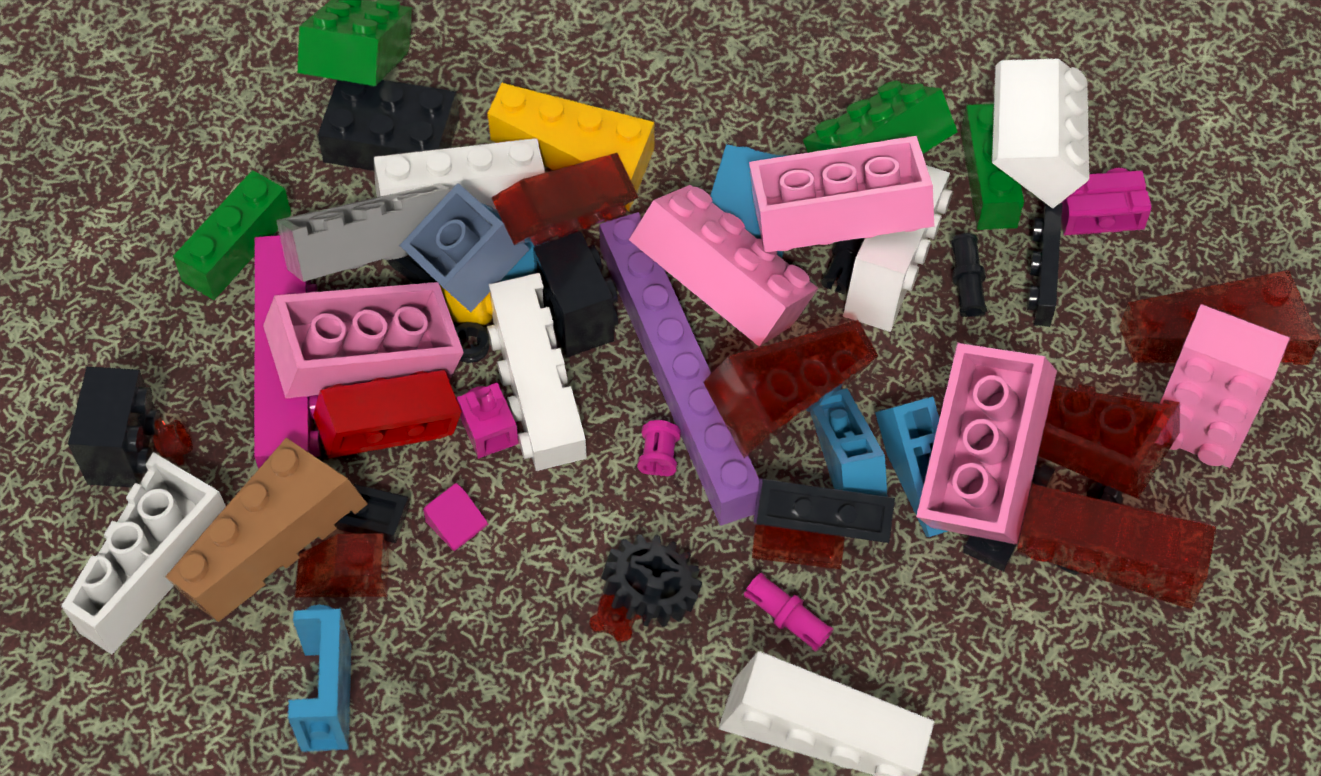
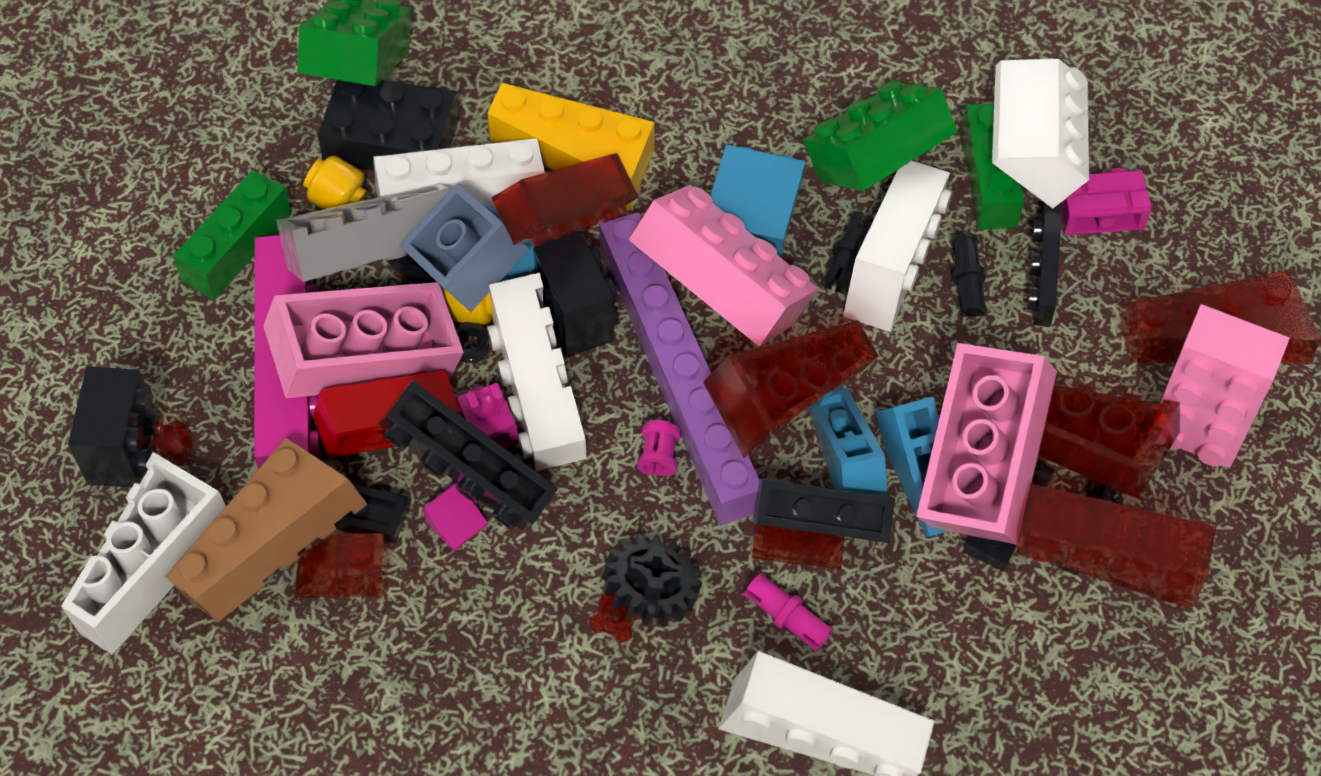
dark azure panel [288,605,351,752] -> none
bright pink brick [749,136,934,253] -> none
none -> yellow head [303,156,368,209]
none -> black brick [377,380,558,530]

